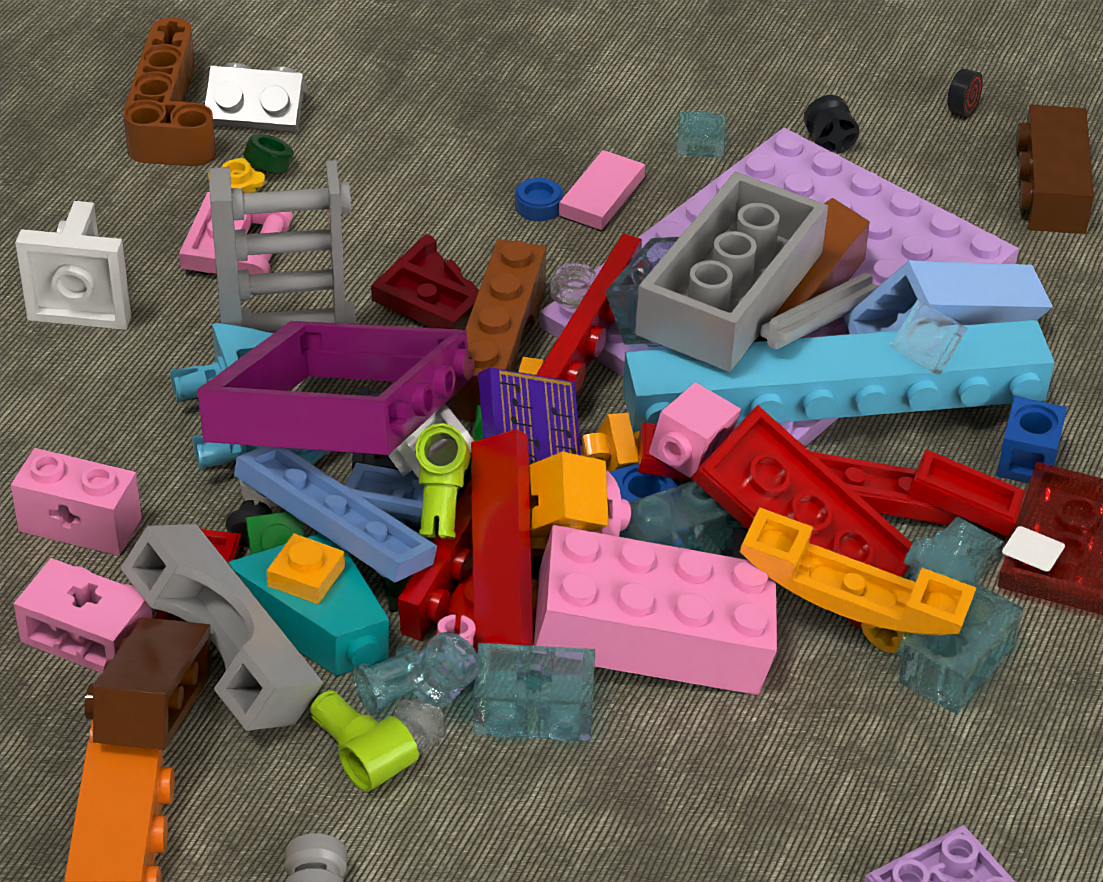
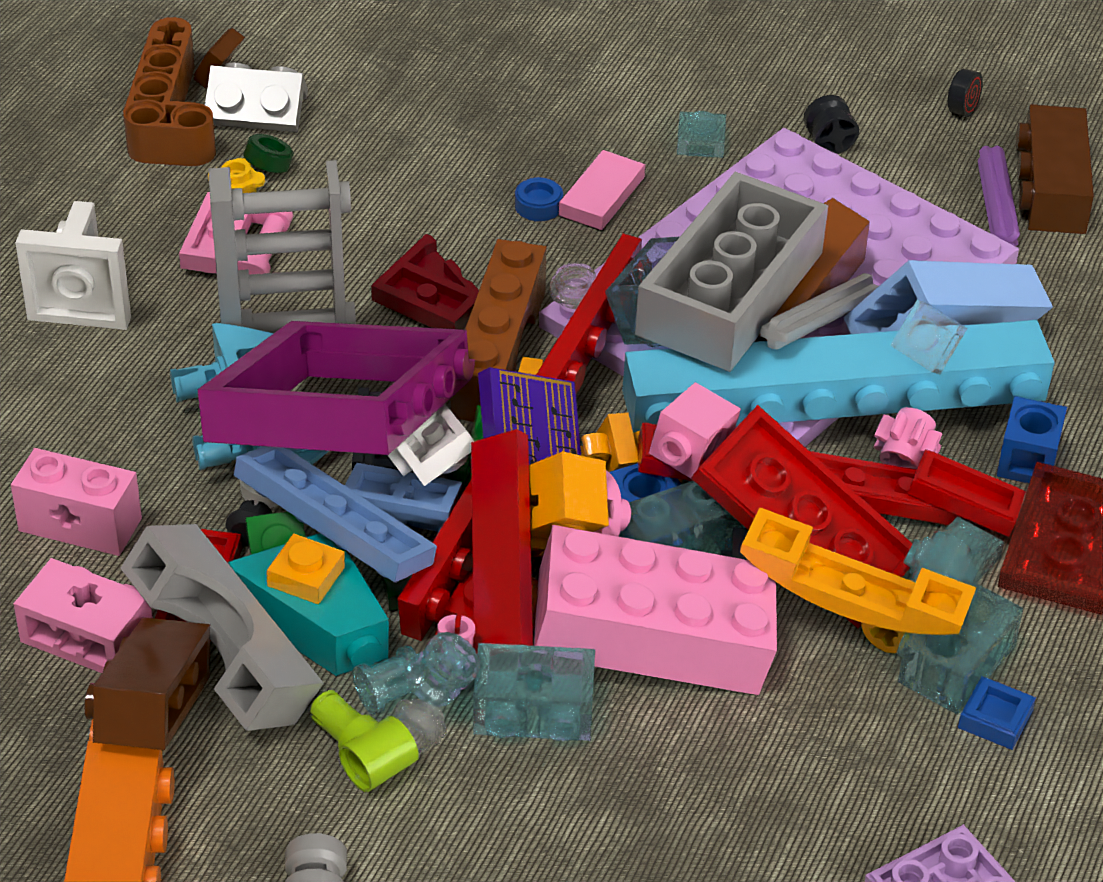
lime pin [415,423,471,539] -> none
white sticker [1002,526,1065,572] -> none
none -> reddish brown tile [193,28,245,89]
none -> bright pink gear [874,407,942,469]
none -> blue tile [958,676,1036,750]
none -> medium lavender axle [978,145,1020,246]

